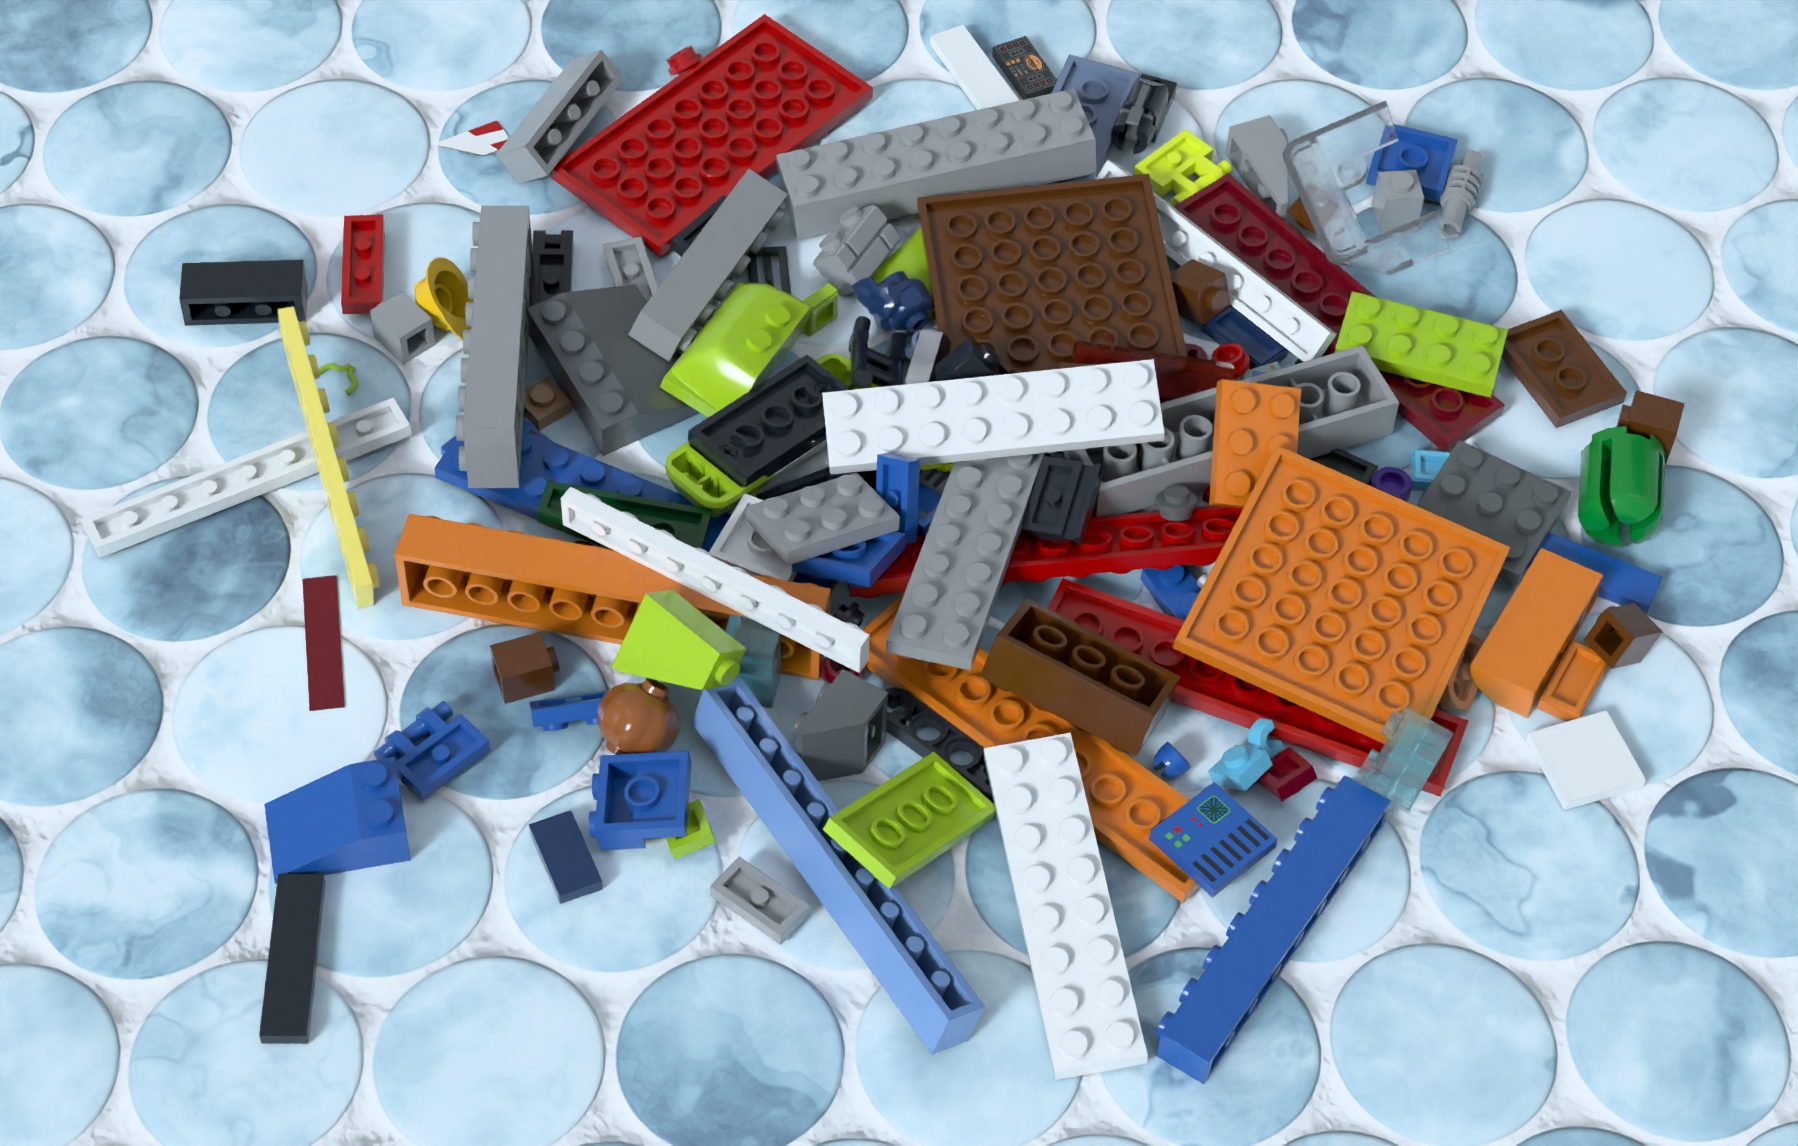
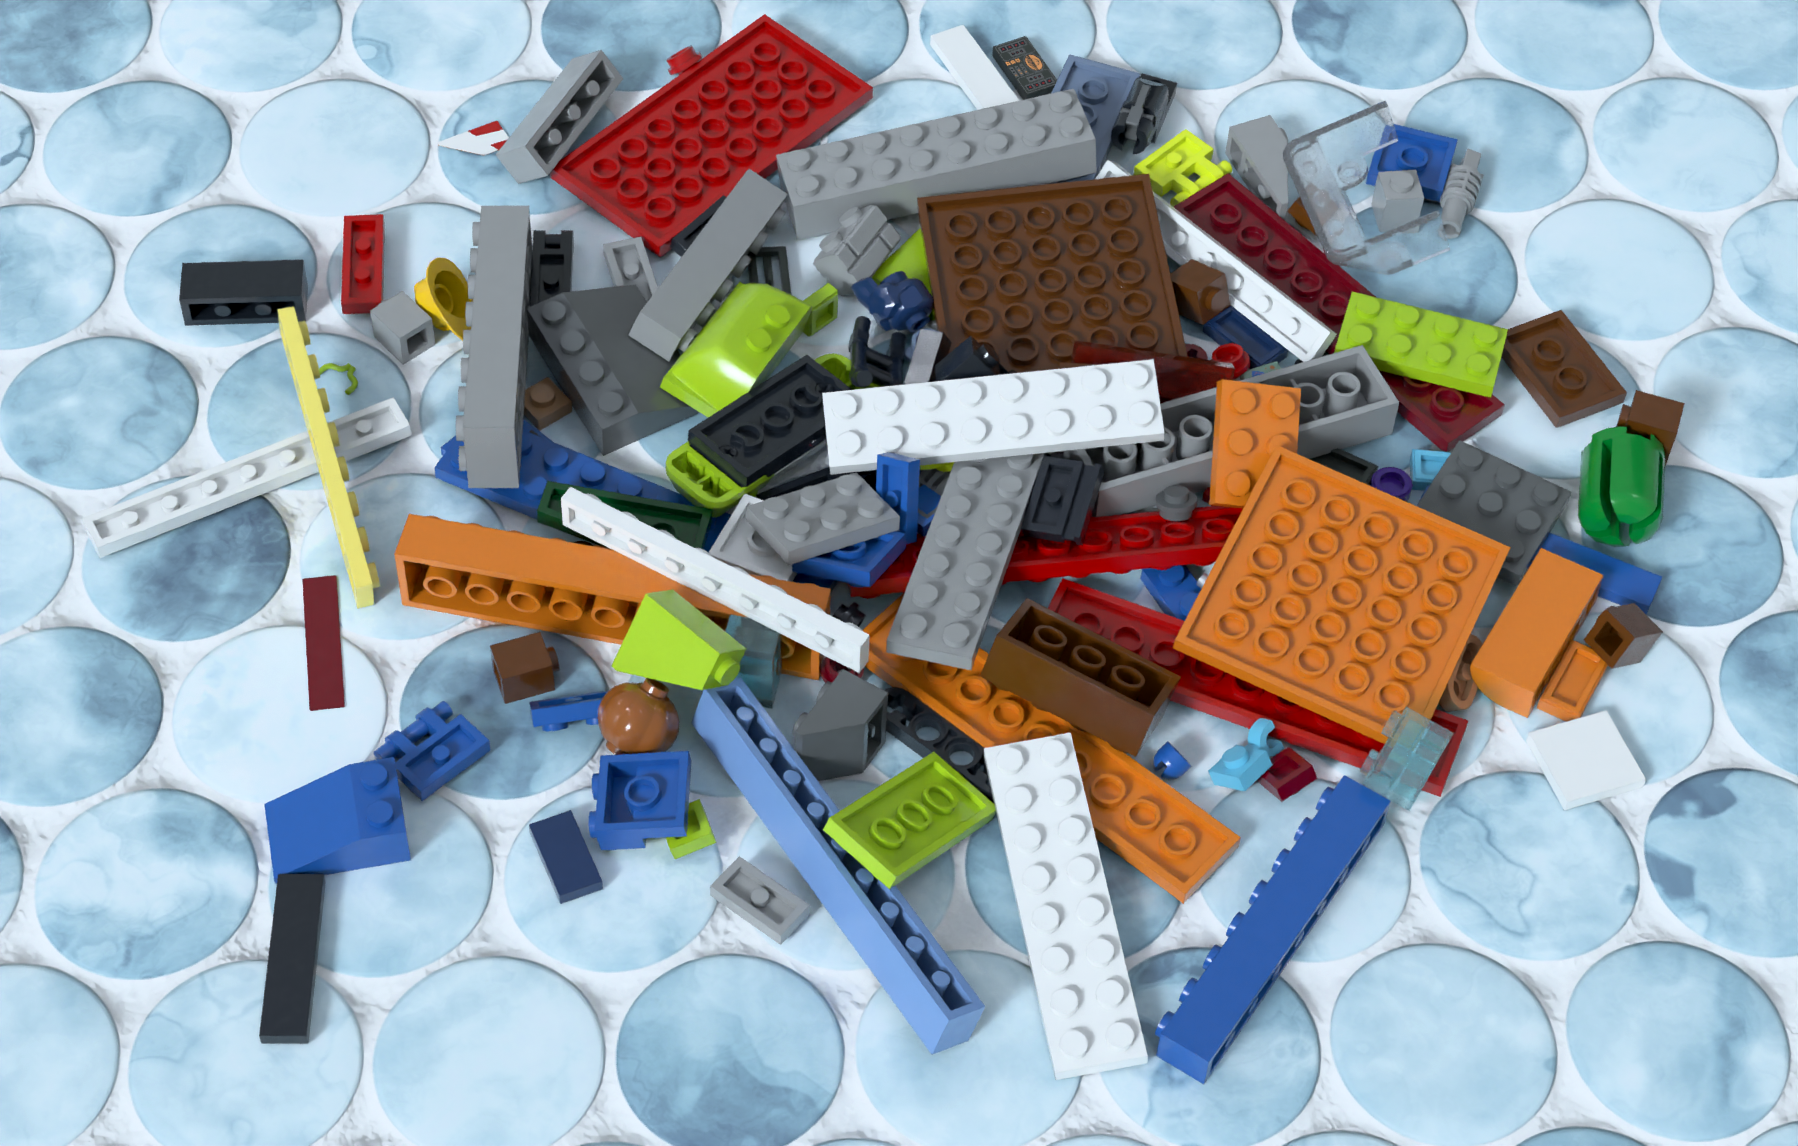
blue tile [1149,782,1278,898] -> none

